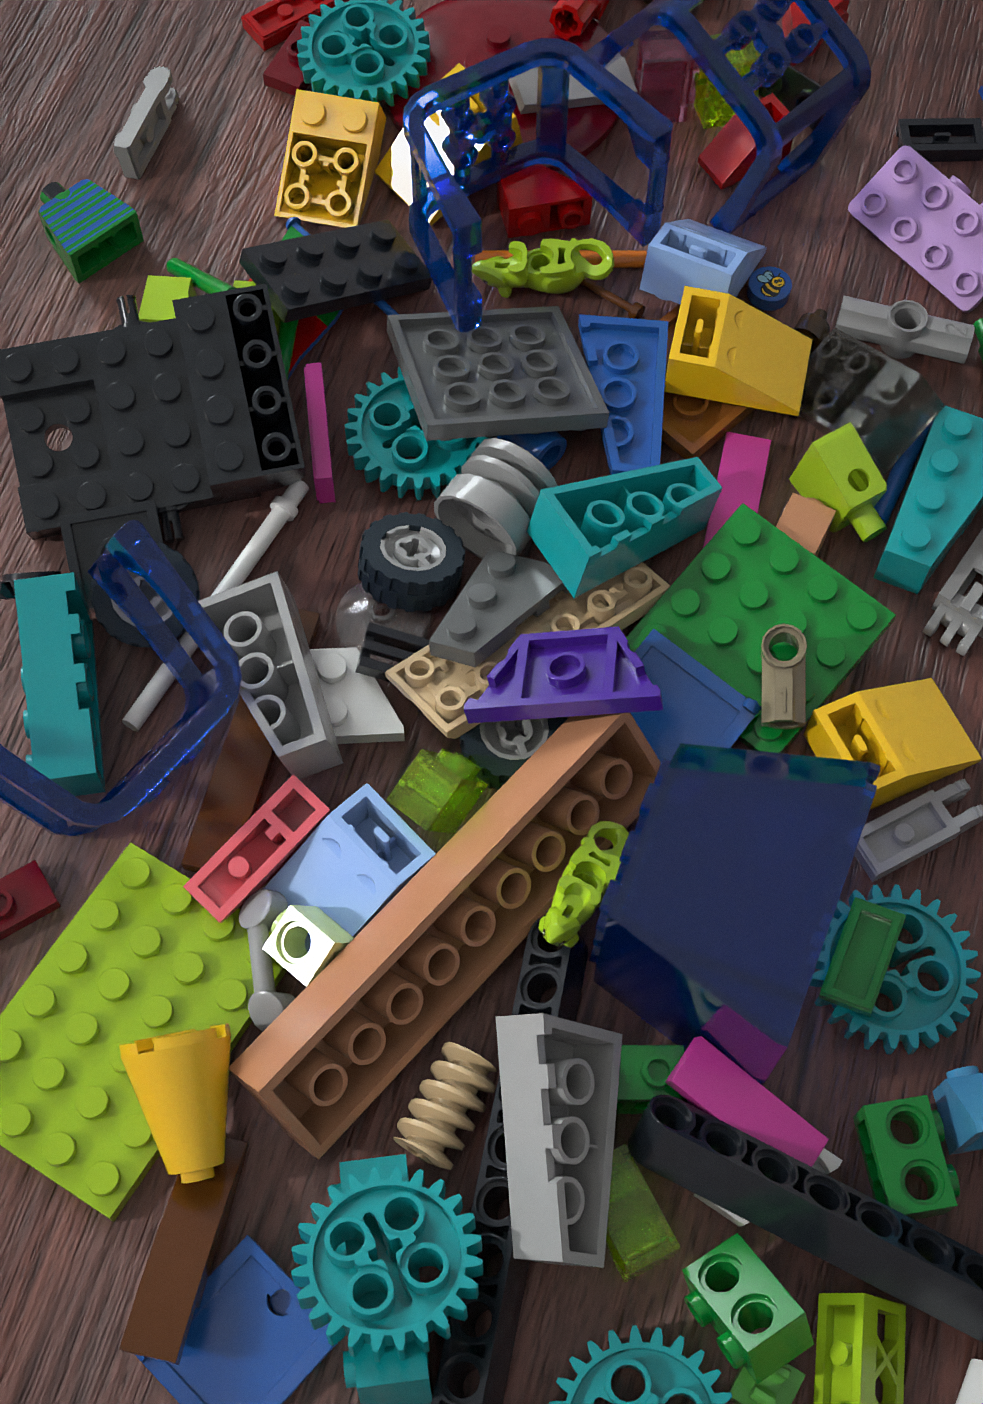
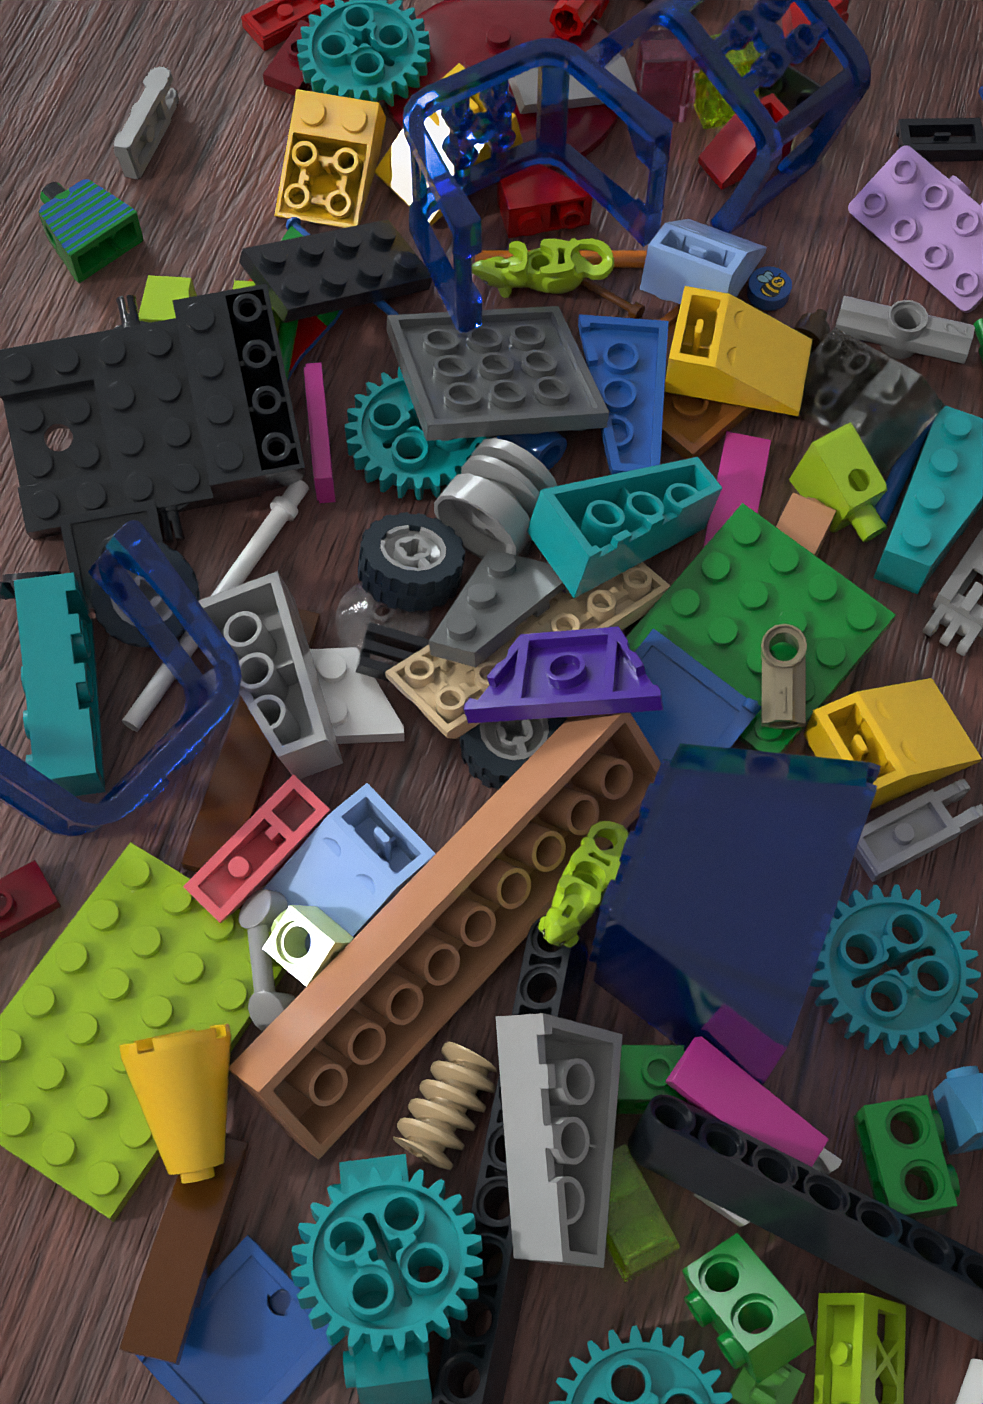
green bar [166,258,237,294] -> none
clear neon green brick [386,748,488,834] -> none
green tile [819,897,906,1017] -> none

